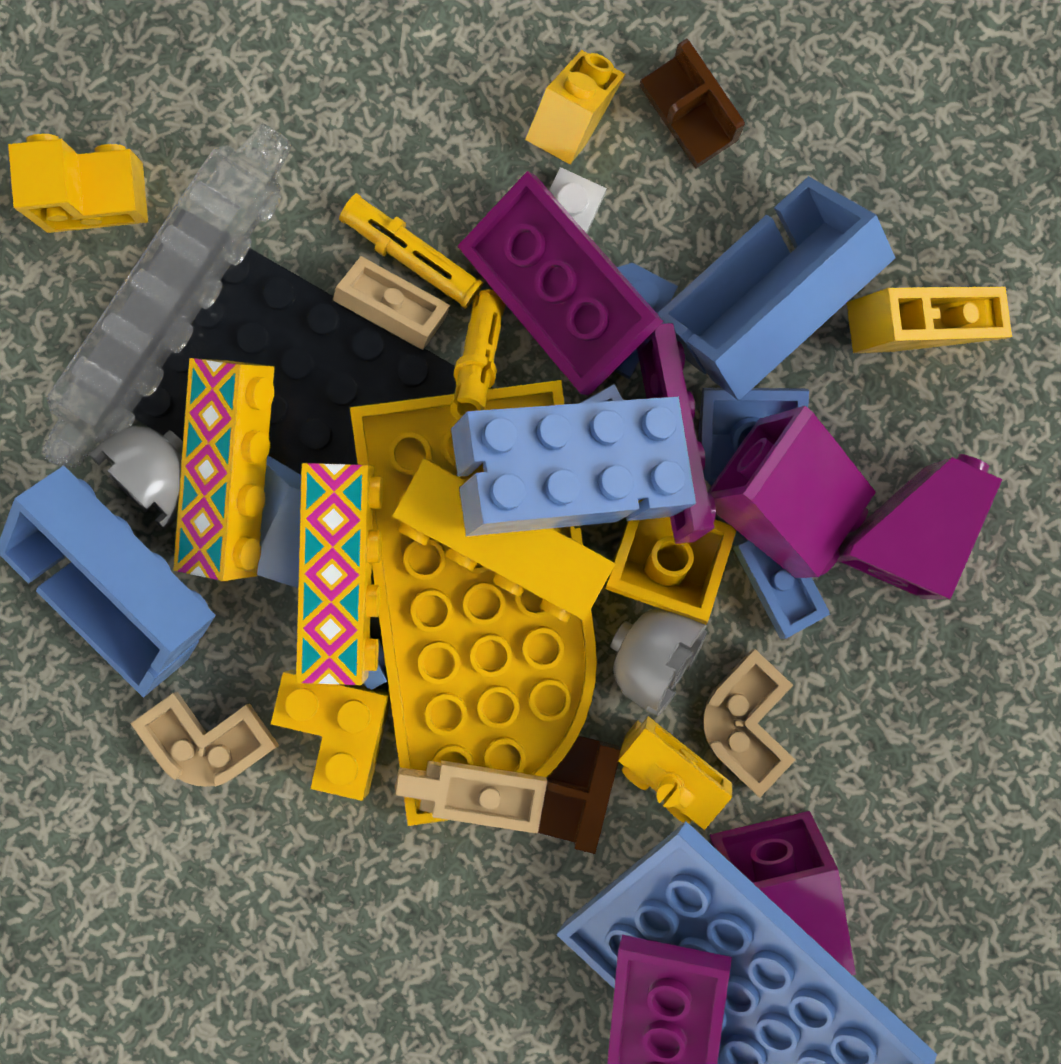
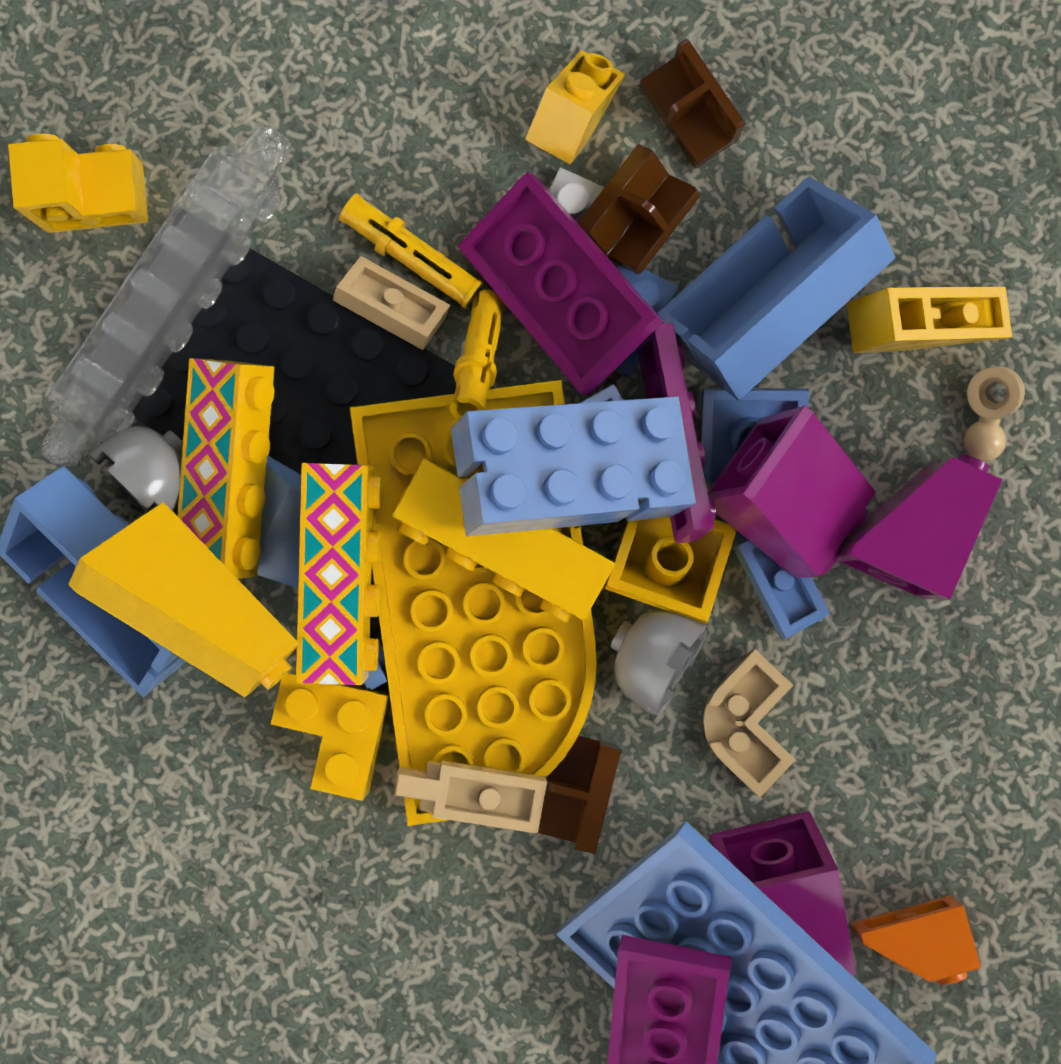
tan plate [130,692,280,787] -> none
yellow plate [618,716,732,830] -> none
none -> yellow slope [68,502,299,697]
none -> reddish brown panel [578,144,700,274]
none -> orange slope [850,896,981,985]
none -> tan plate [964,366,1025,461]

